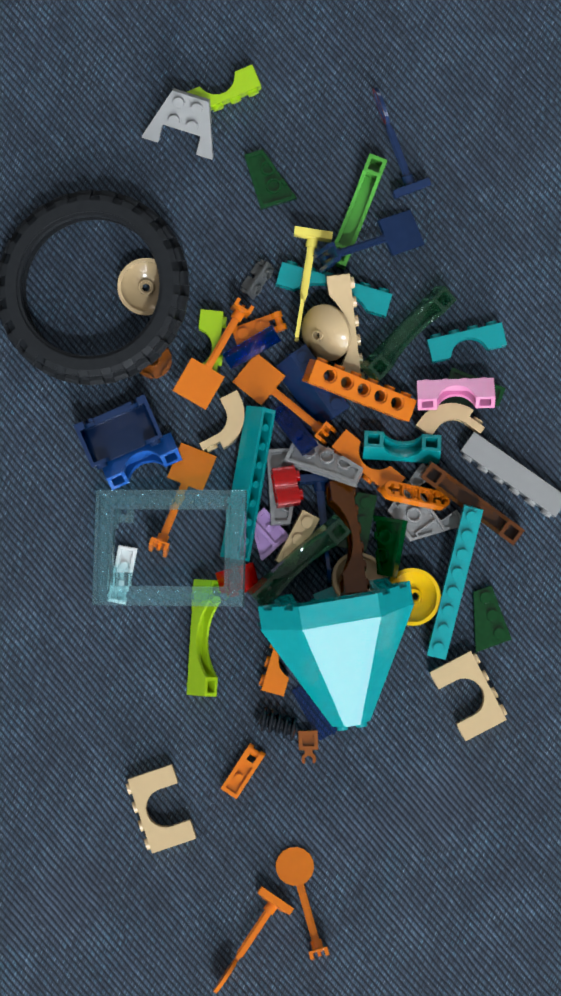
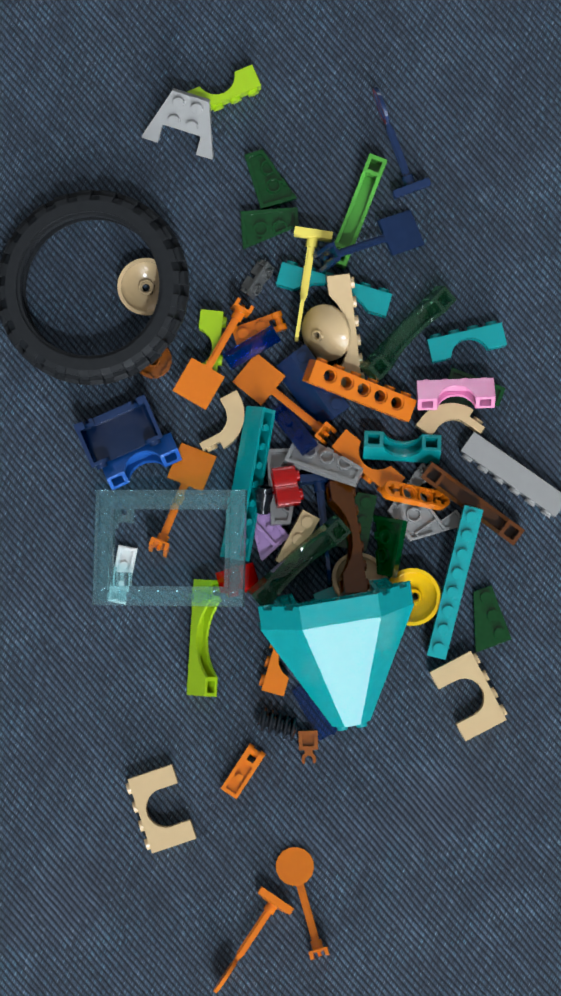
none -> dark green wing [240,207,299,249]
none -> black cone [255,485,274,515]

